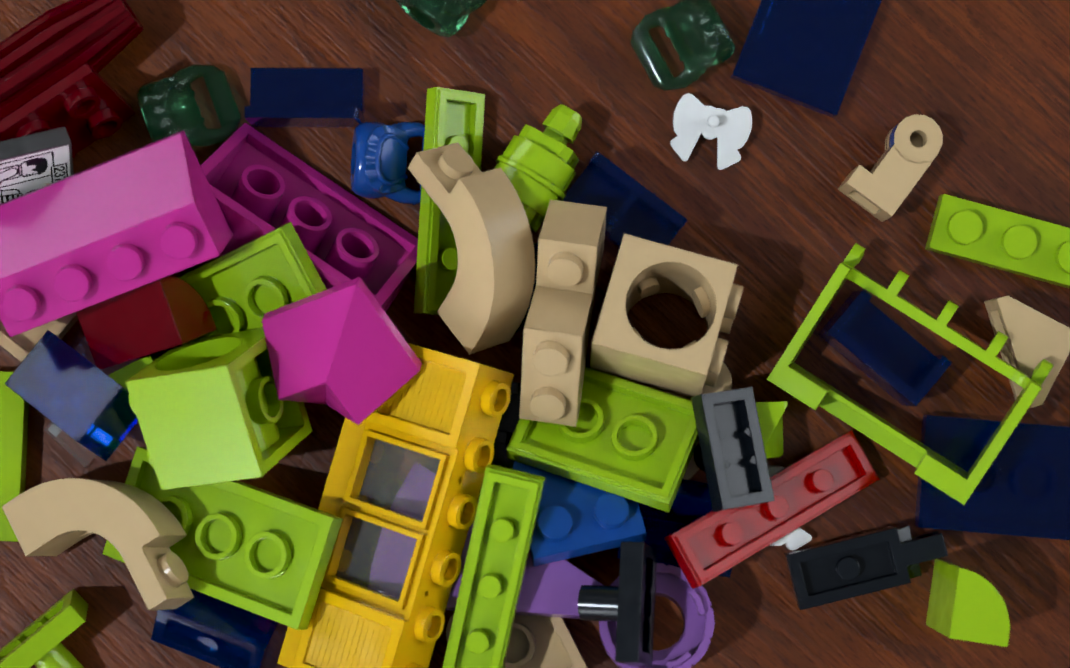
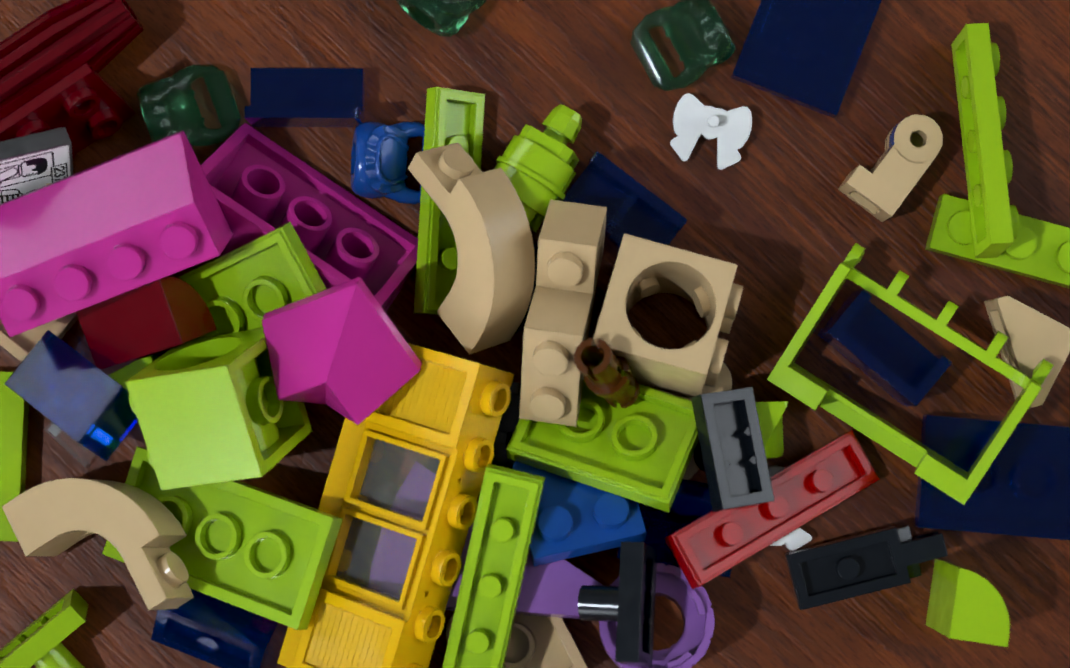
none -> reddish brown pin [574,338,640,408]
none -> lime plate [951,23,1019,258]

